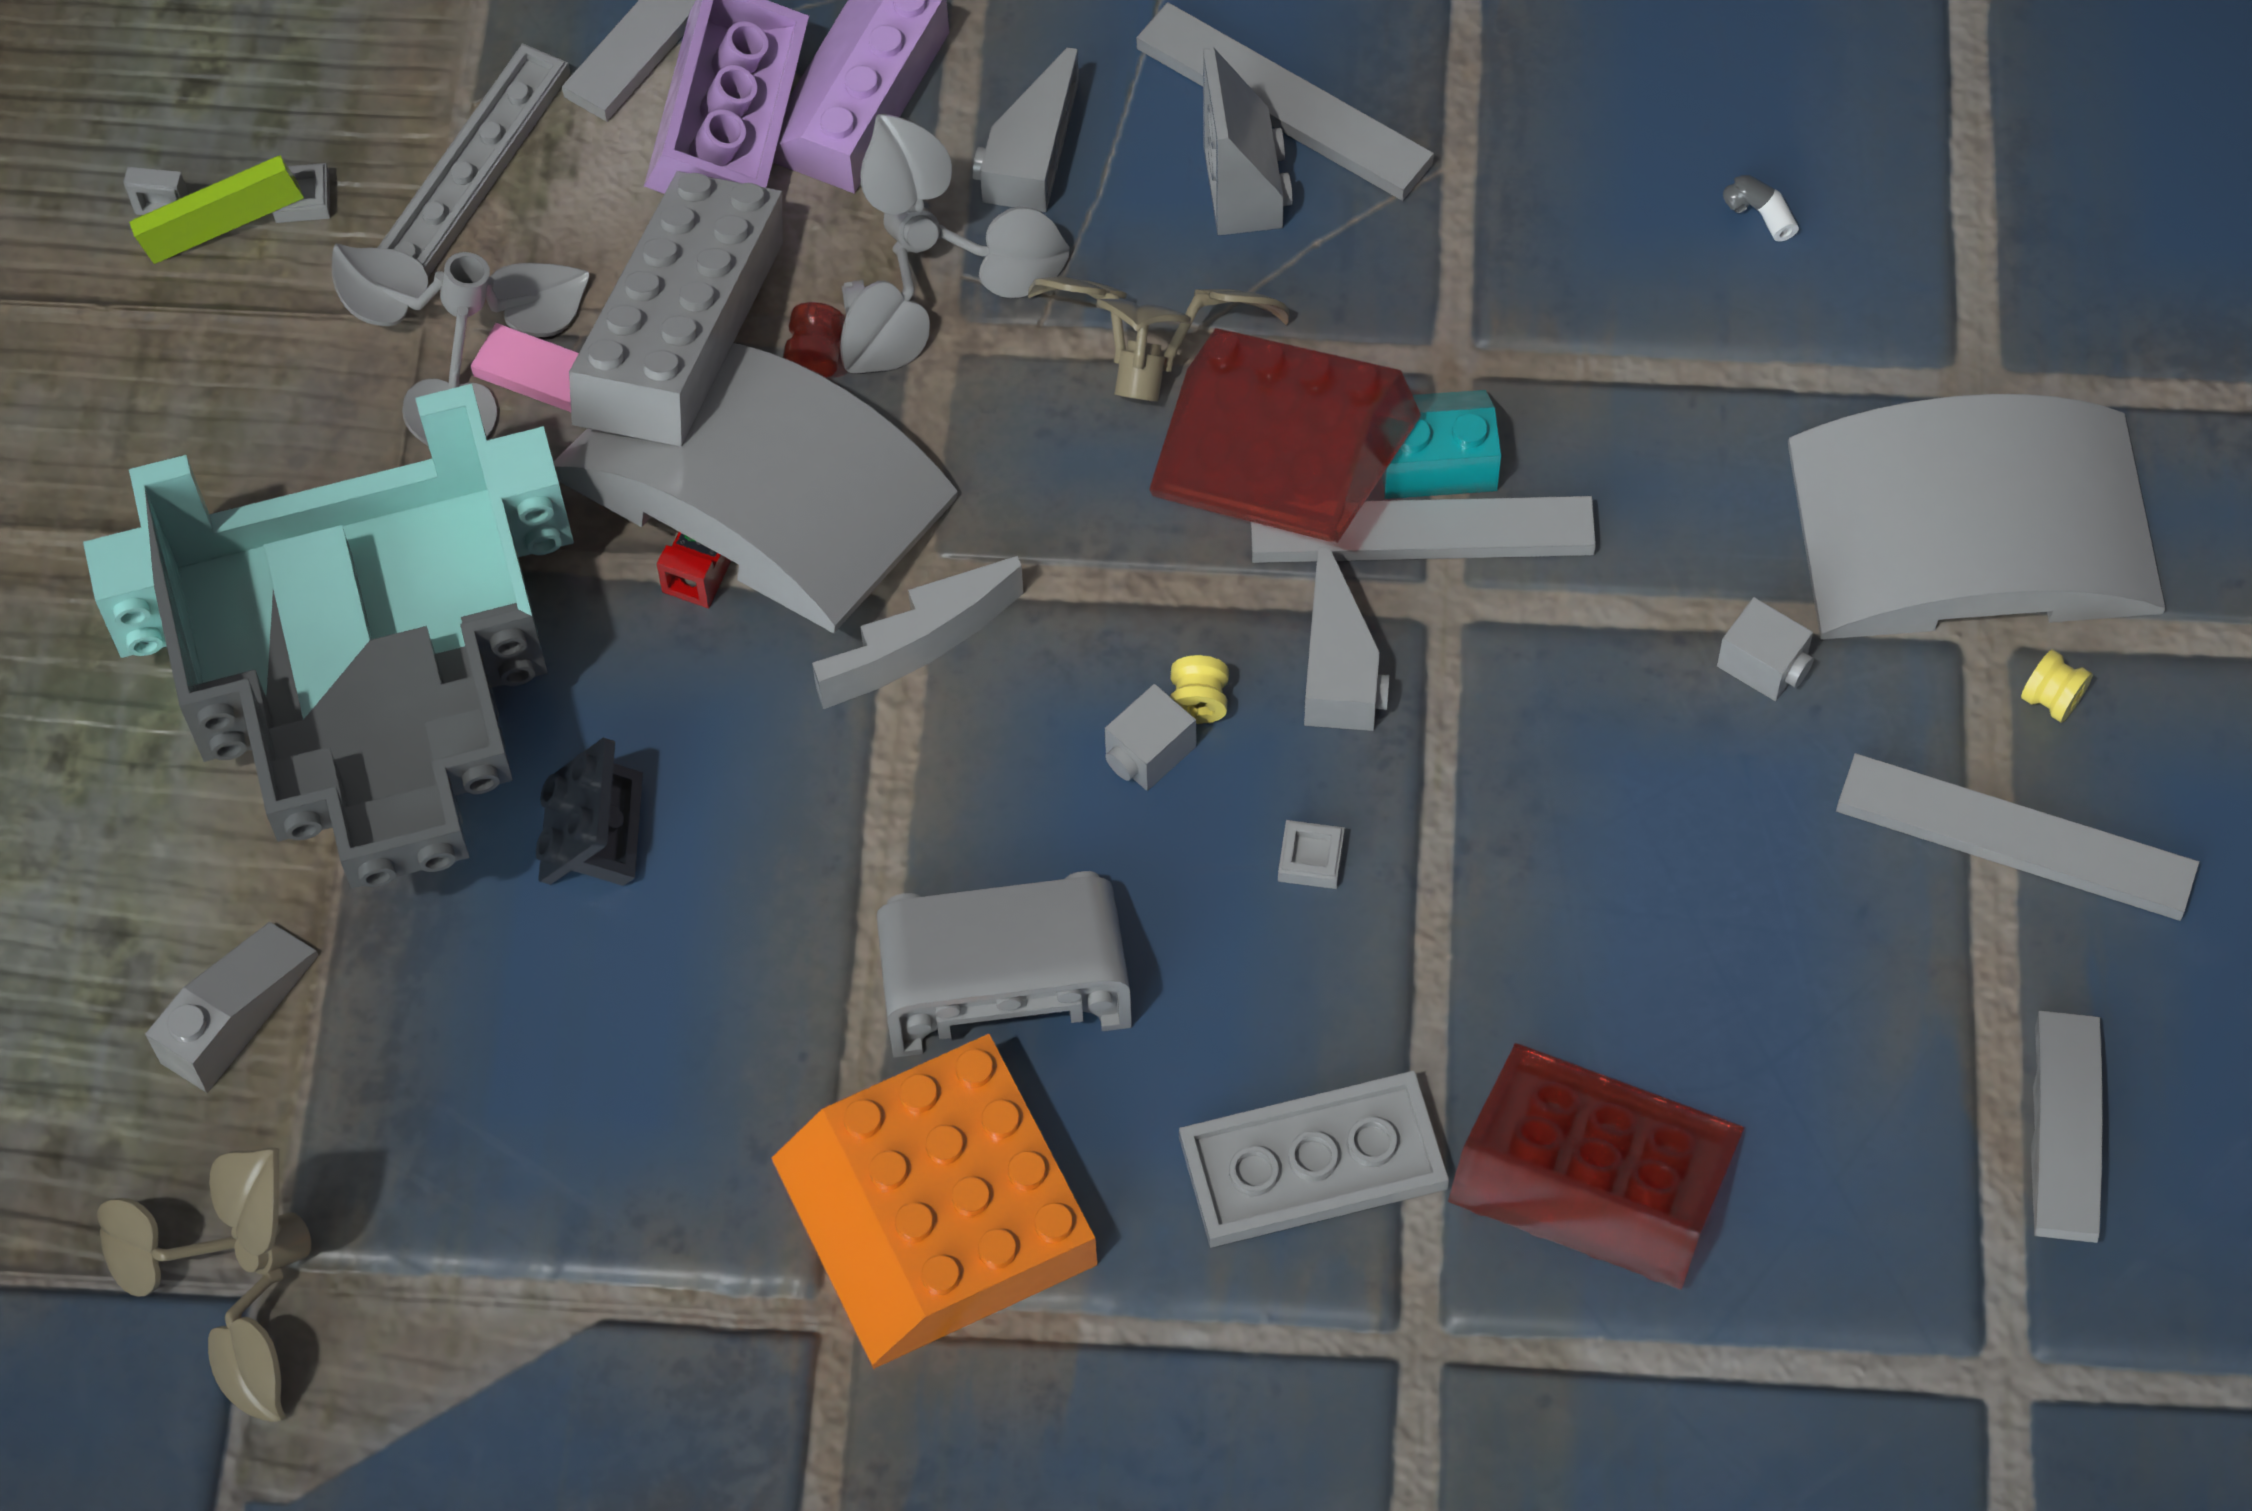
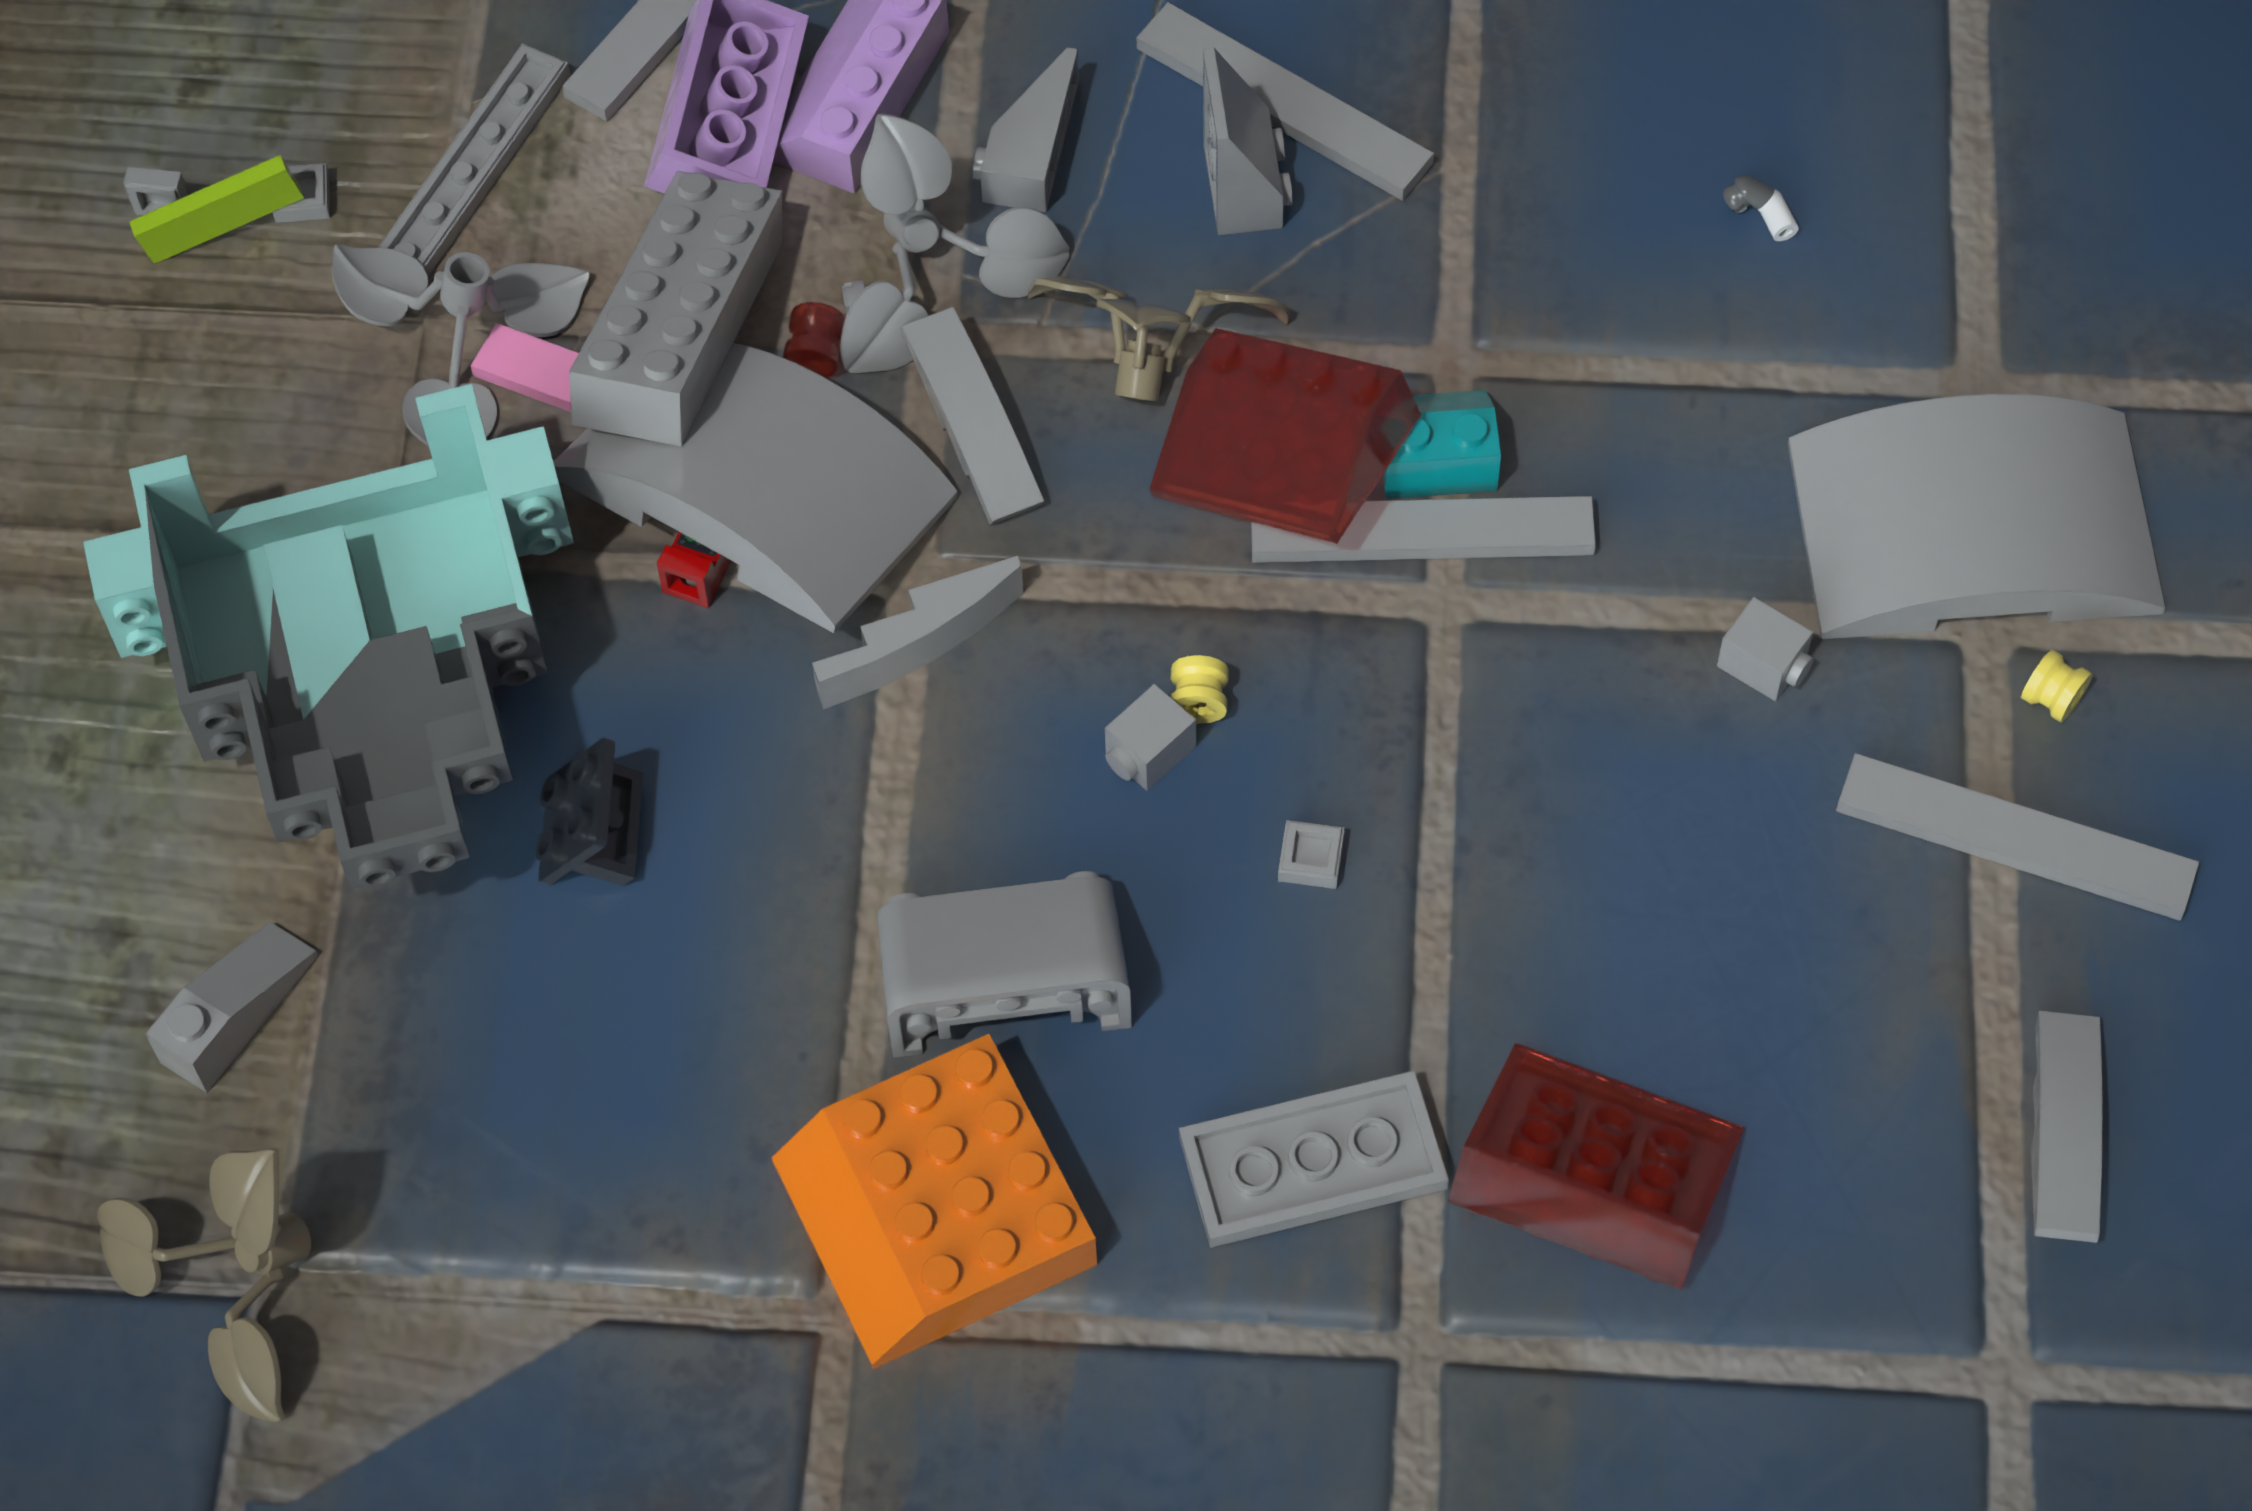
light grey slope [1304,547,1389,731] -> none
none -> light grey slope [901,307,1044,525]

